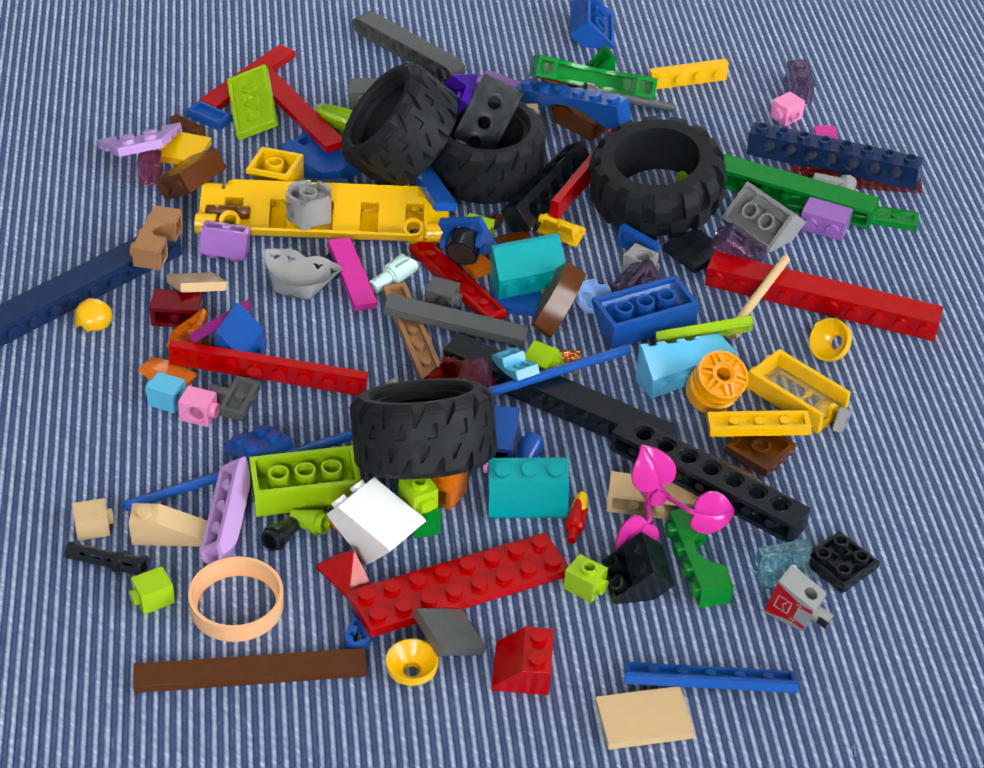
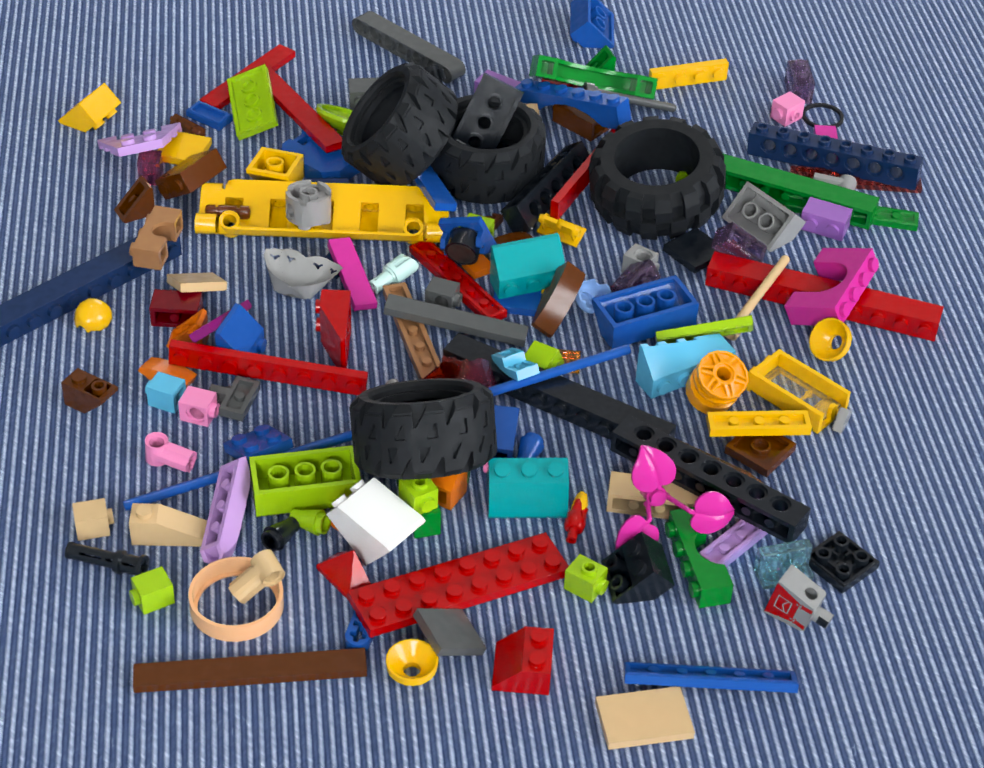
medium lavender brick [199,220,251,262] -> none
dark purple slope [444,74,478,115] -> none
blue tile [617,223,660,253] -> none
none -> yellow slope [58,83,121,132]
none -> reddish brown slope [61,368,118,414]
none -> reddish brown slope [114,175,155,223]
none -> bright pink piece [145,432,197,473]
none -> tan piece [228,549,285,604]
none -> red slope [315,289,351,368]
none -> lavender tile [699,519,768,567]
none -> dark pink arch [784,248,879,326]
none -> black piece [802,103,844,128]

